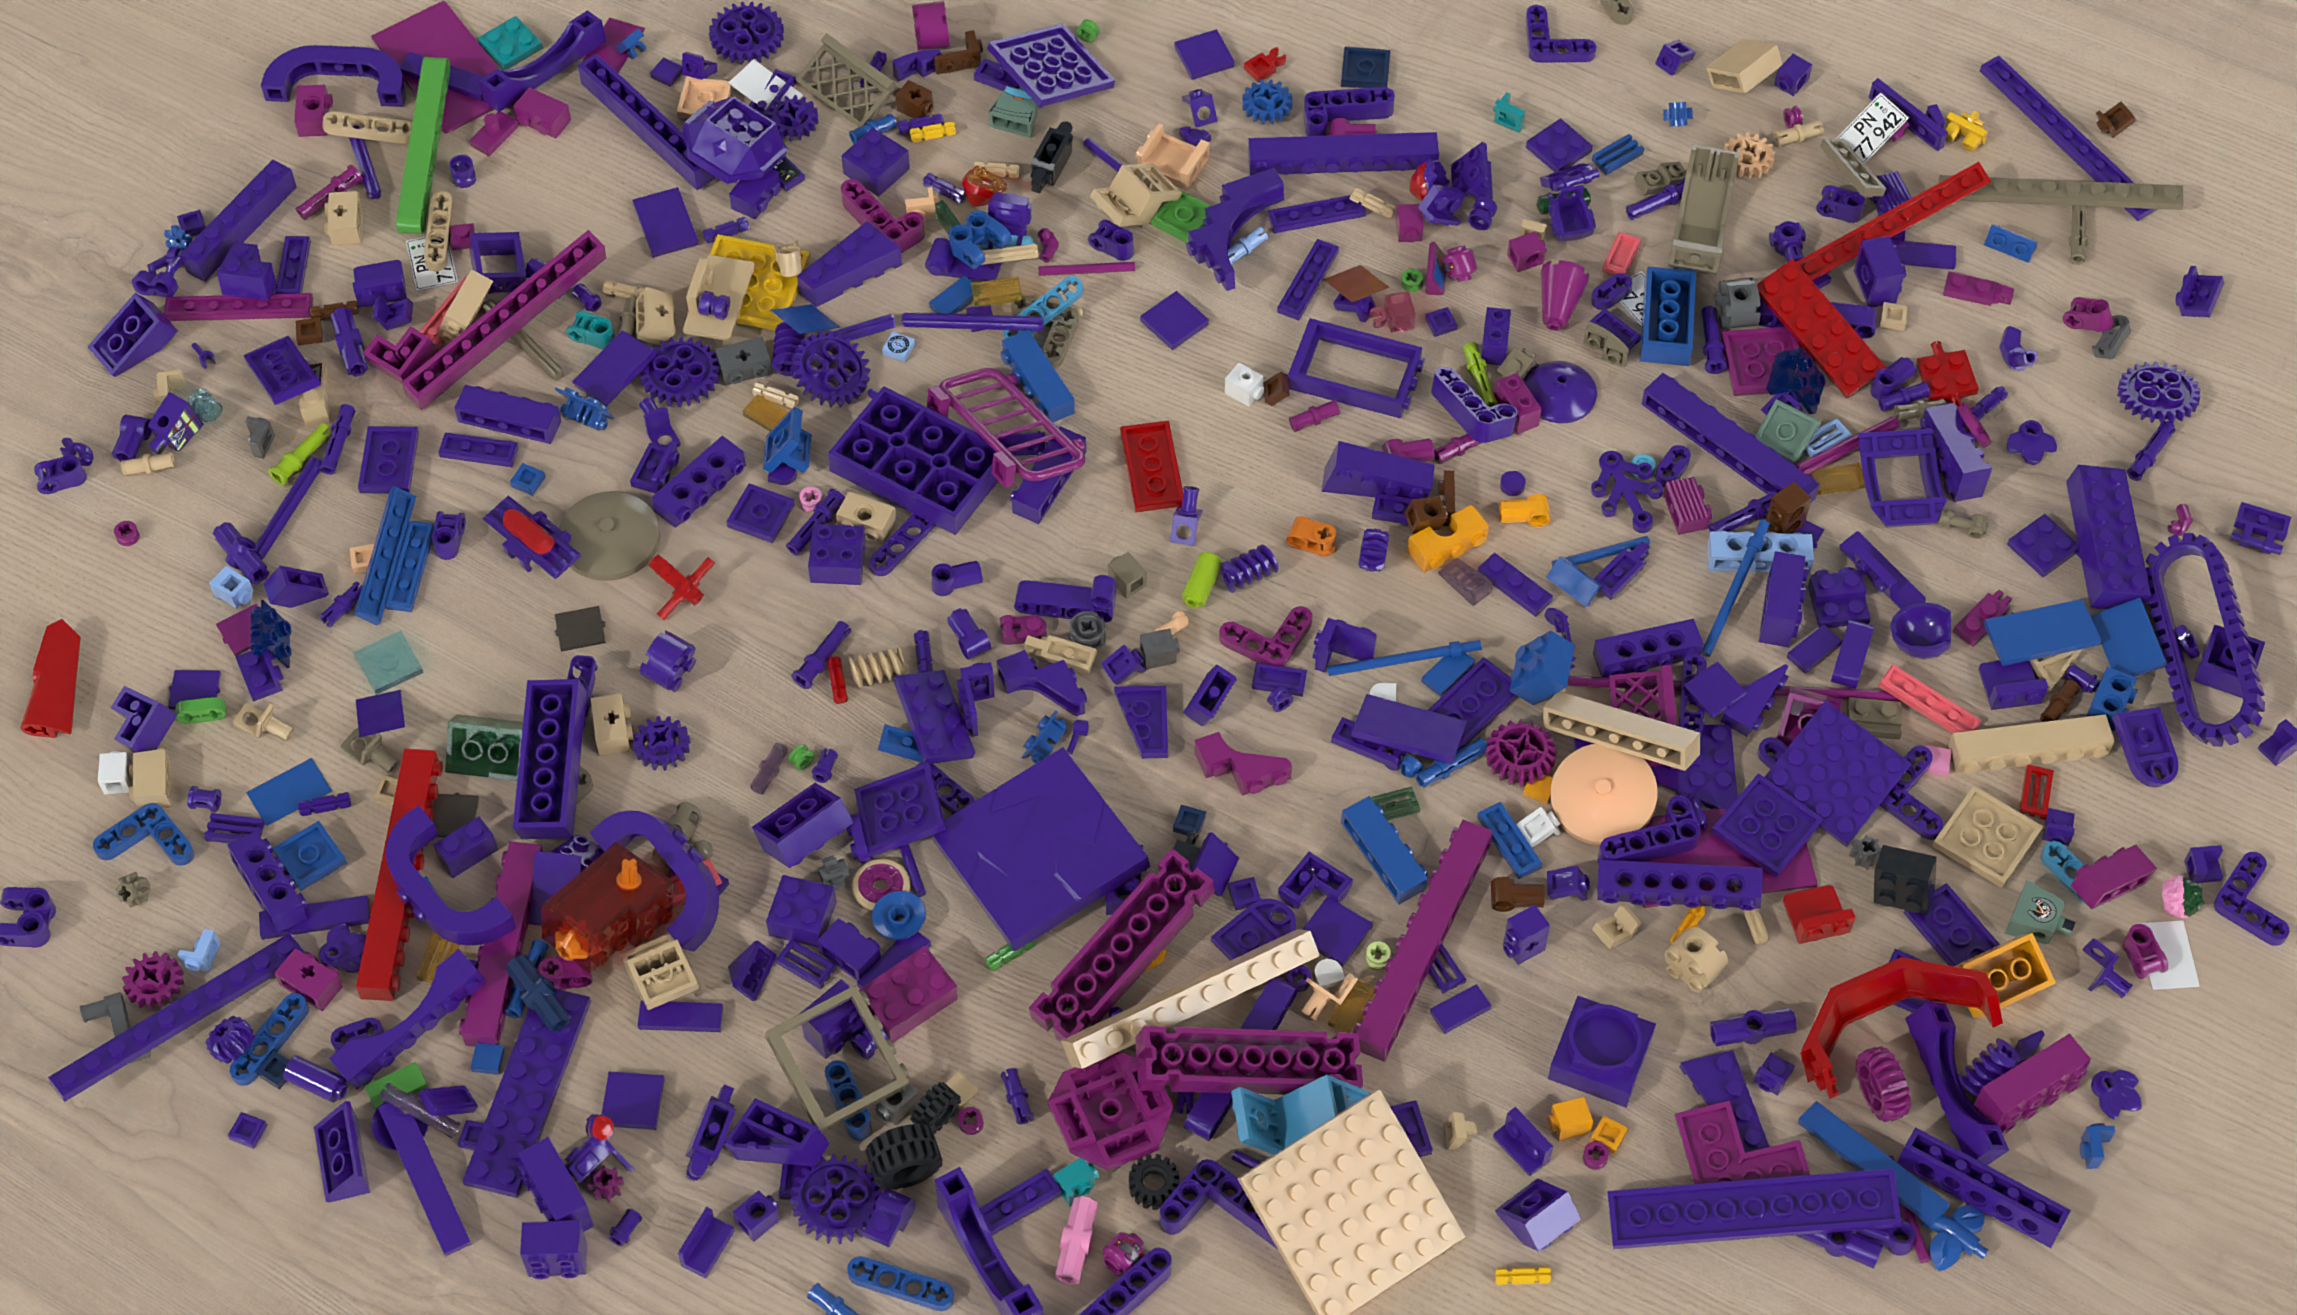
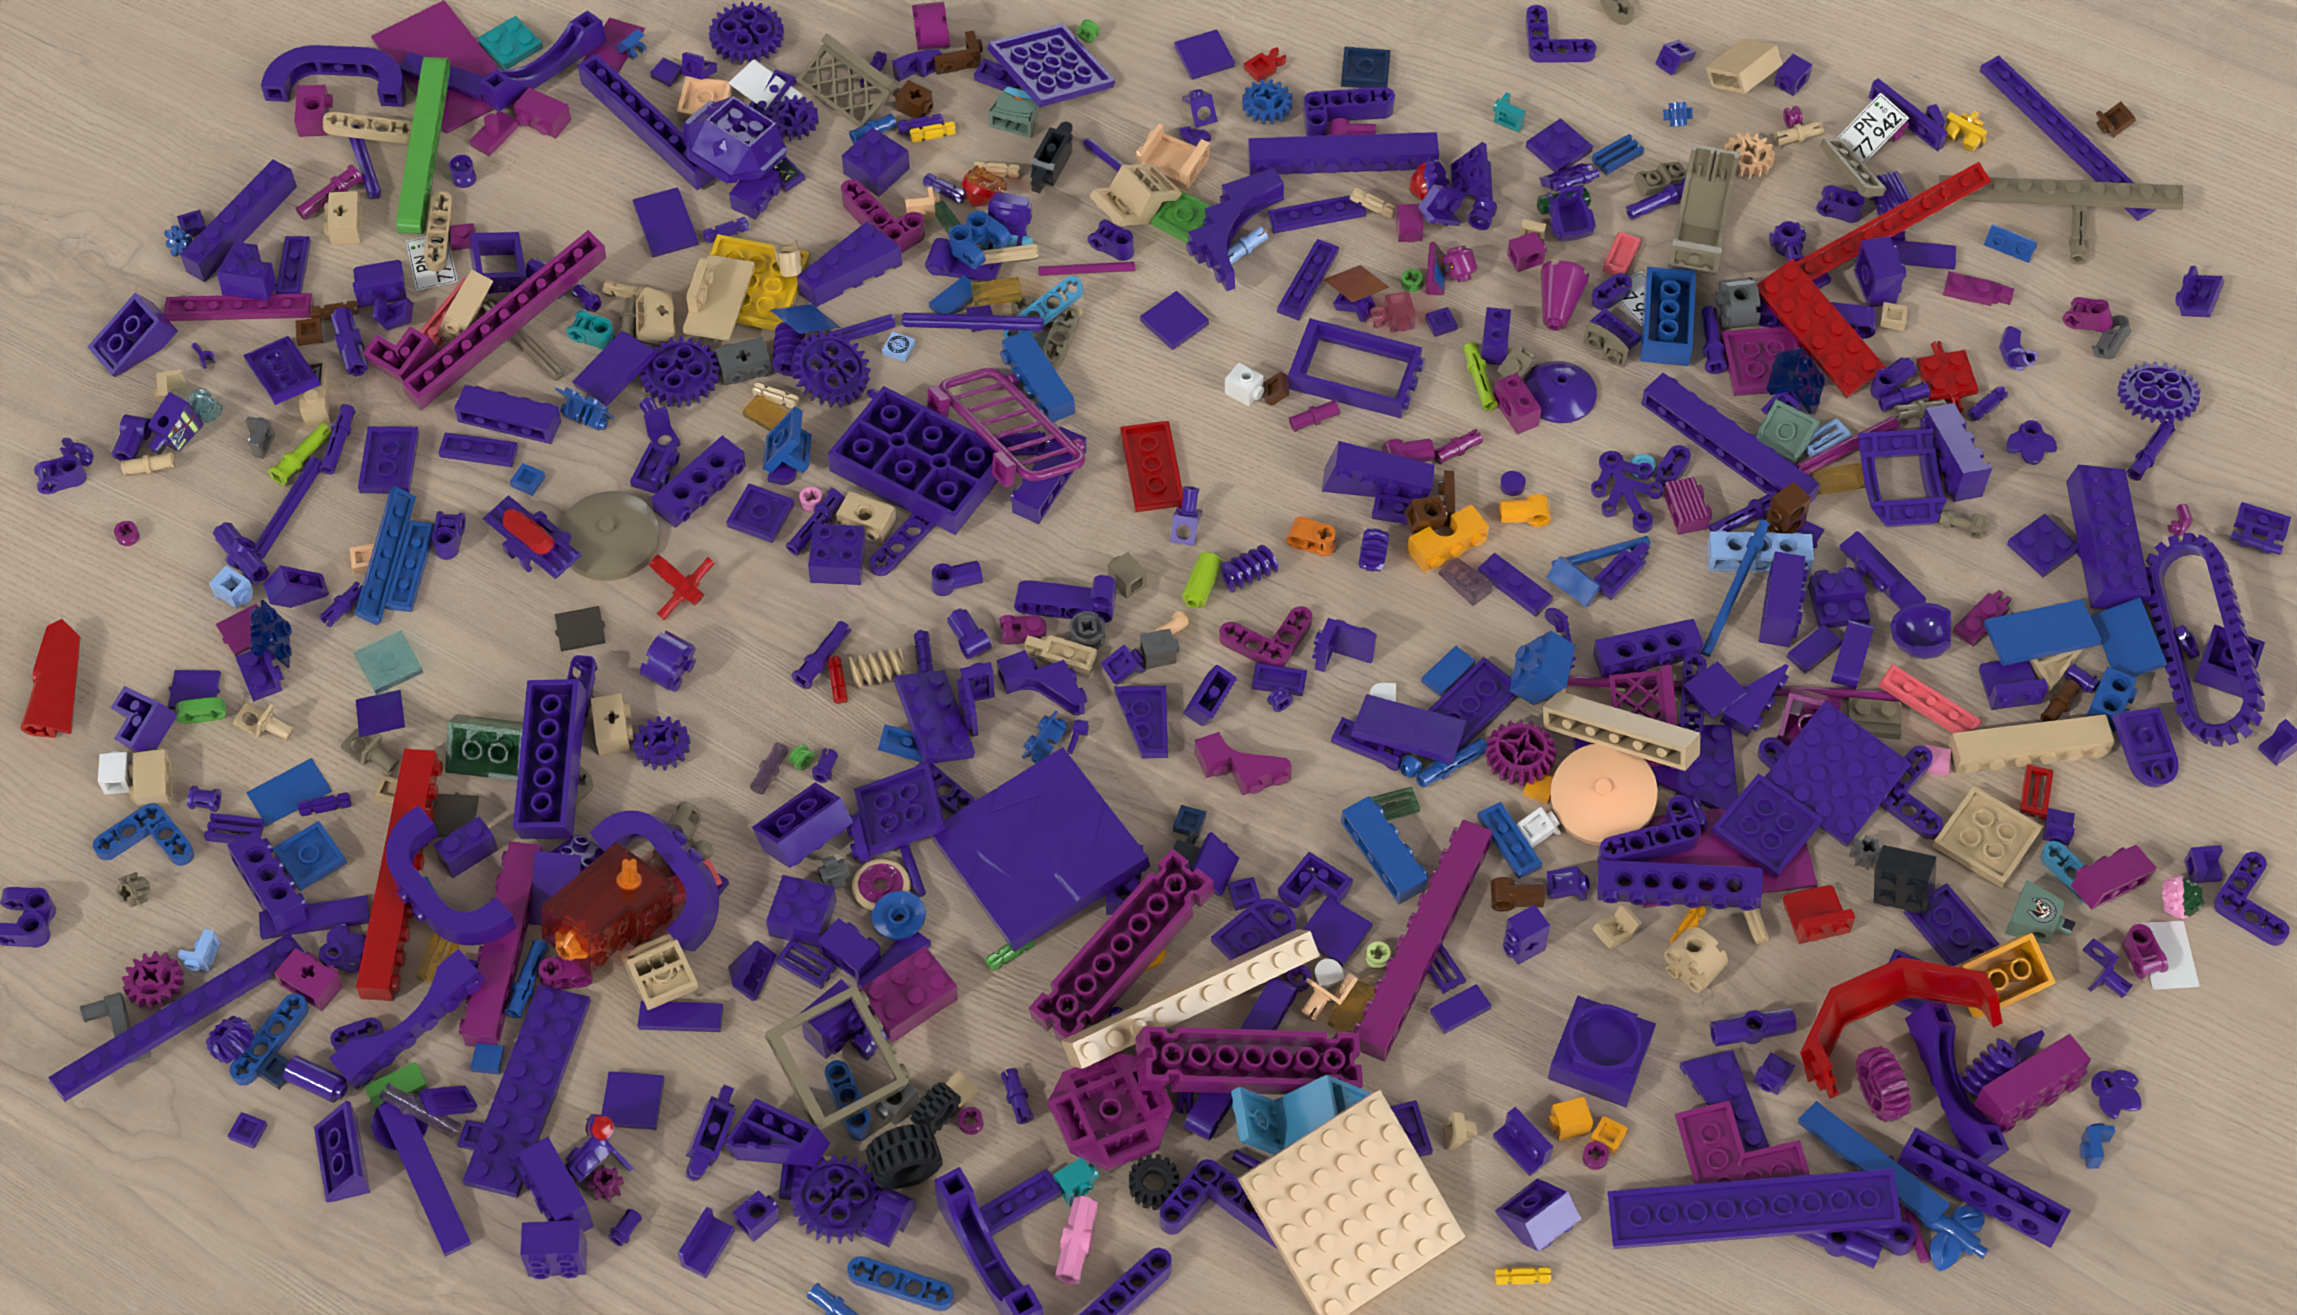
dark purple piece [132,247,183,297] -> none
dark blue piece [505,954,572,1033] -> none
dark purple wheel [699,291,731,320] -> none
magenta arm [1038,228,1059,263] -> none
magenta head [1103,1232,1145,1275] -> none
blue bar [1327,640,1482,676] -> none
dark purple beam [1431,366,1517,443] -> none
magenta tile [1957,402,1992,448] -> none

